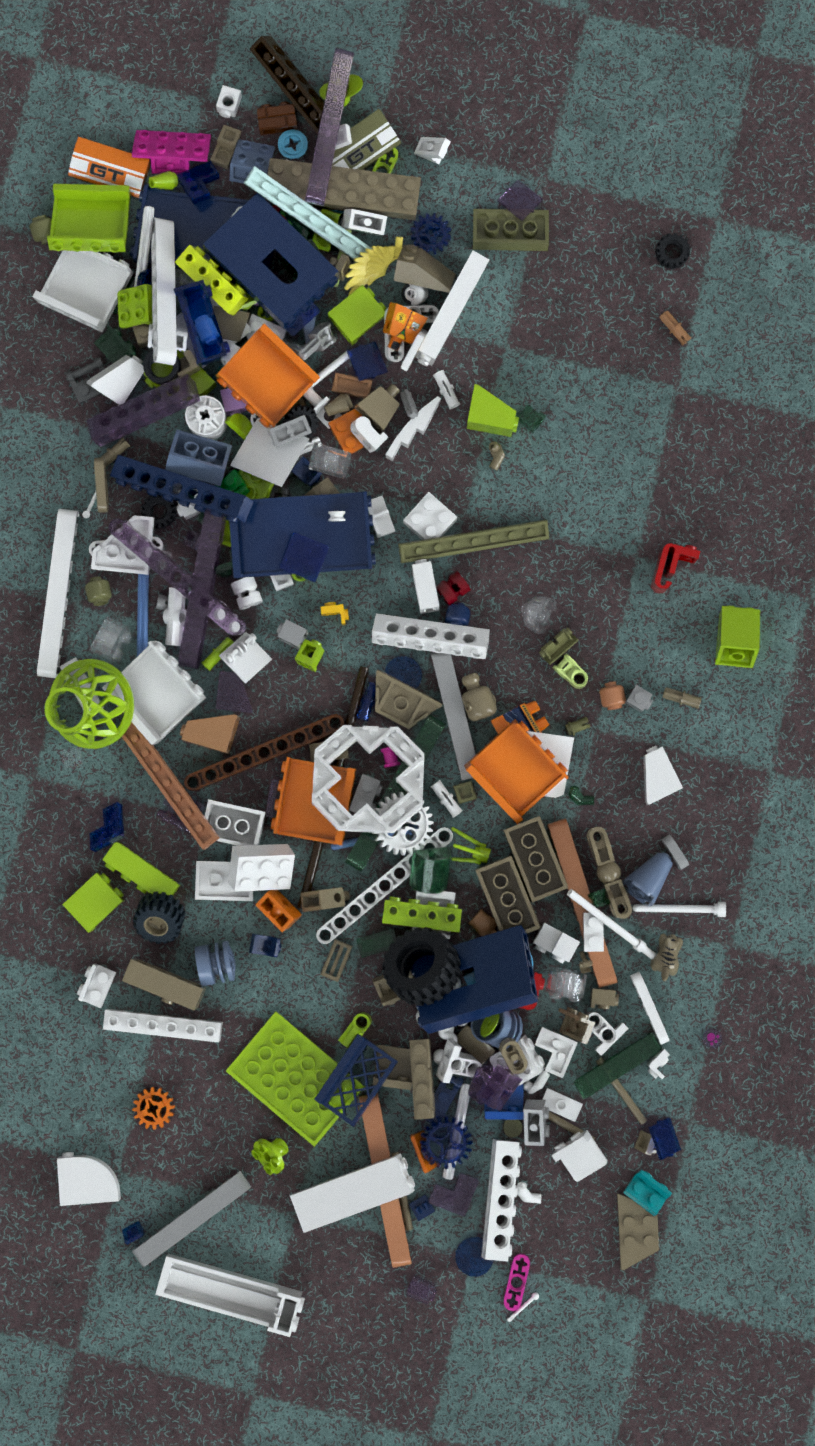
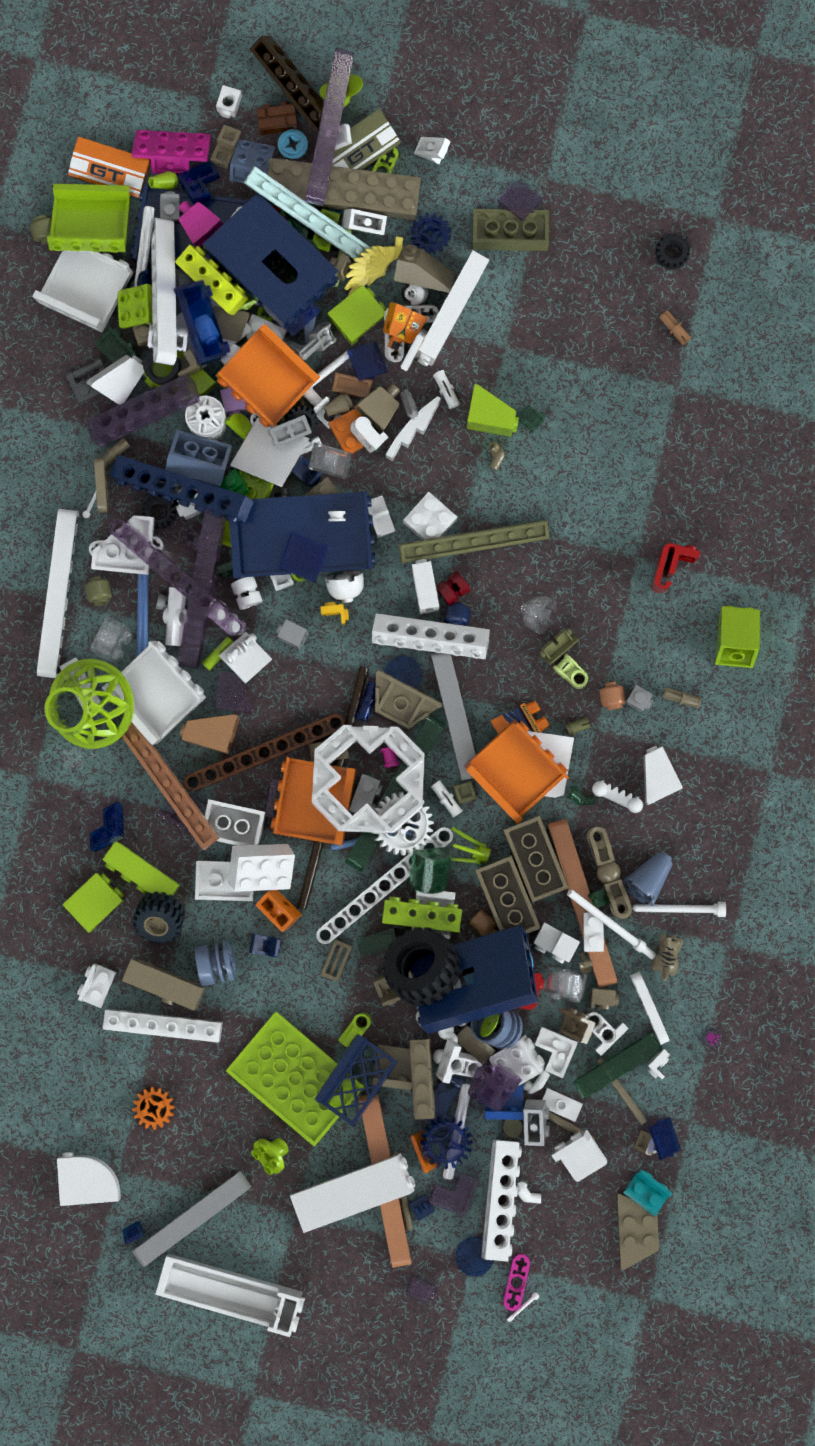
lime brick [295,639,325,672] -> none
dark tan torso [300,887,350,912] -> none
dark tan piece [462,673,497,722] -> none
dark tan plate [499,1038,528,1074] -> none
light grey beam [661,834,689,870] -> none
none -> light grey bracket [160,191,179,222]
none -> dark pink torso [179,201,223,247]
none -> white cylinder [325,570,364,603]
none -> white gear [592,780,643,813]

